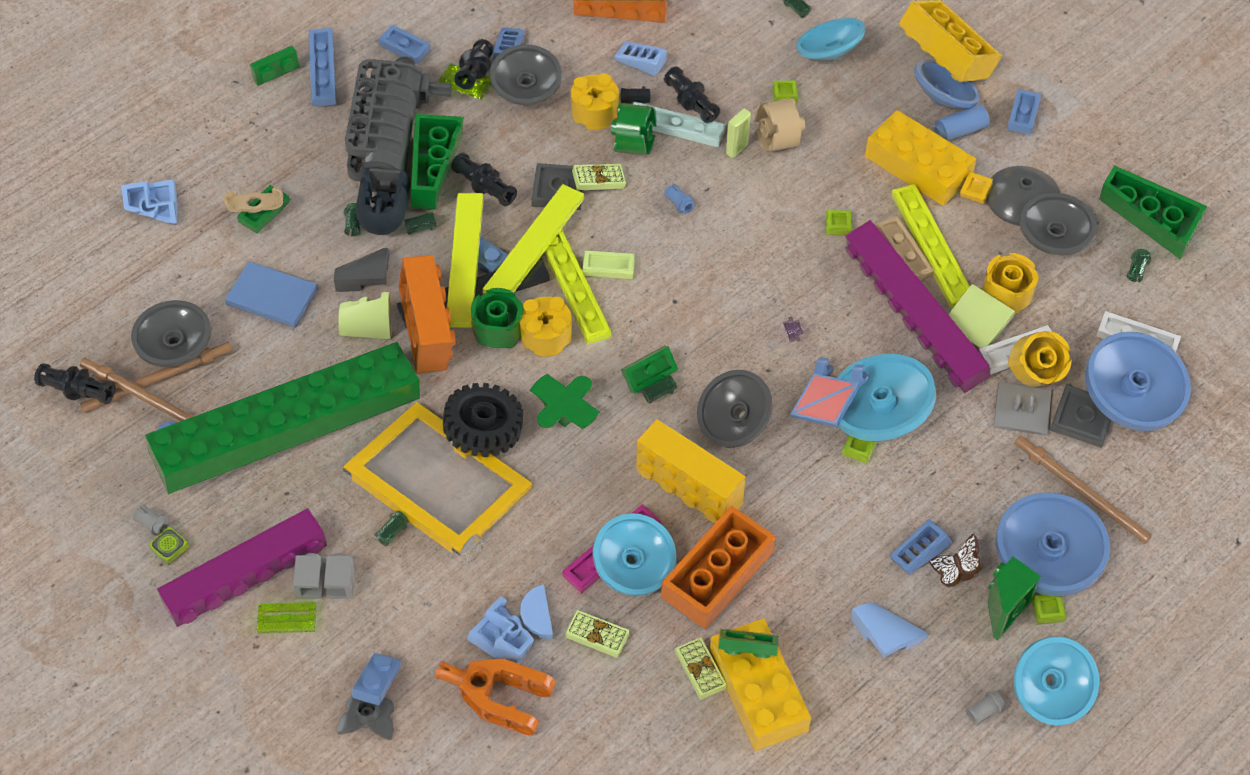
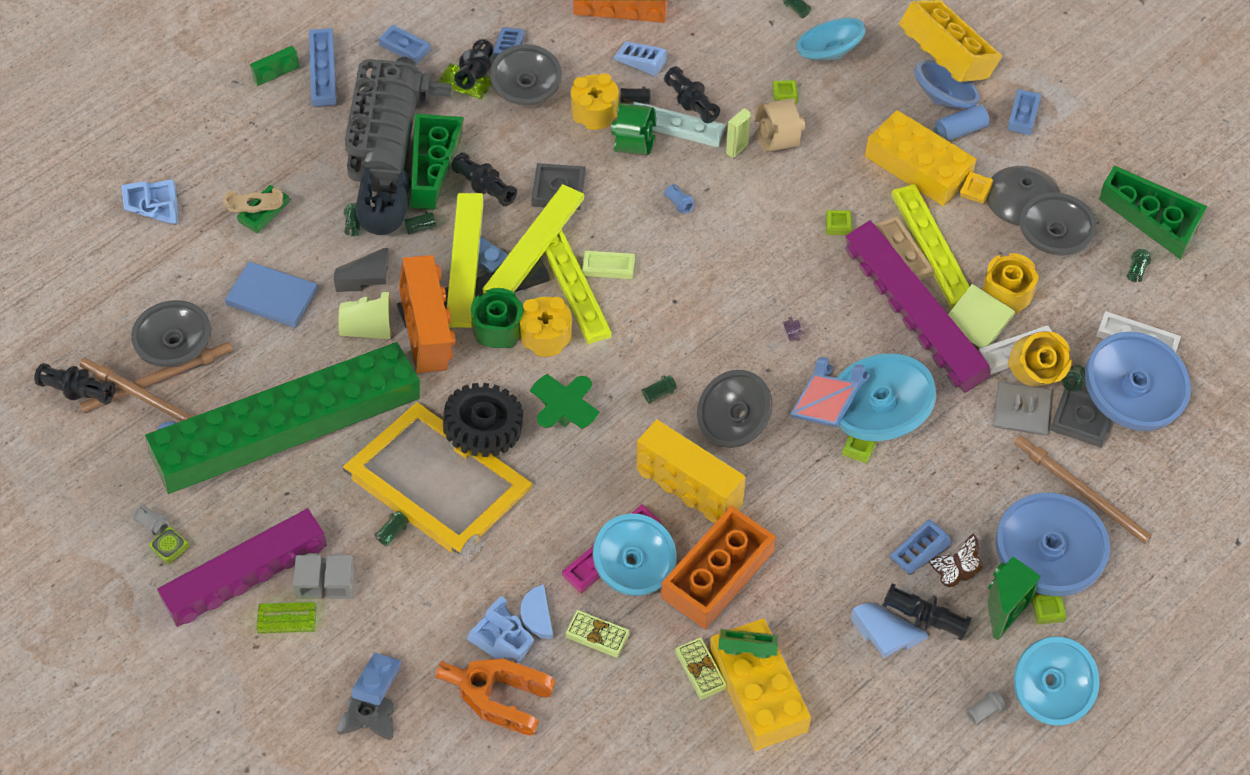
yellowish green tile [572,164,626,190] -> none
green plate [621,345,679,393] -> none
none -> black piece [882,583,971,641]
none -> clear green pin [1062,364,1085,391]

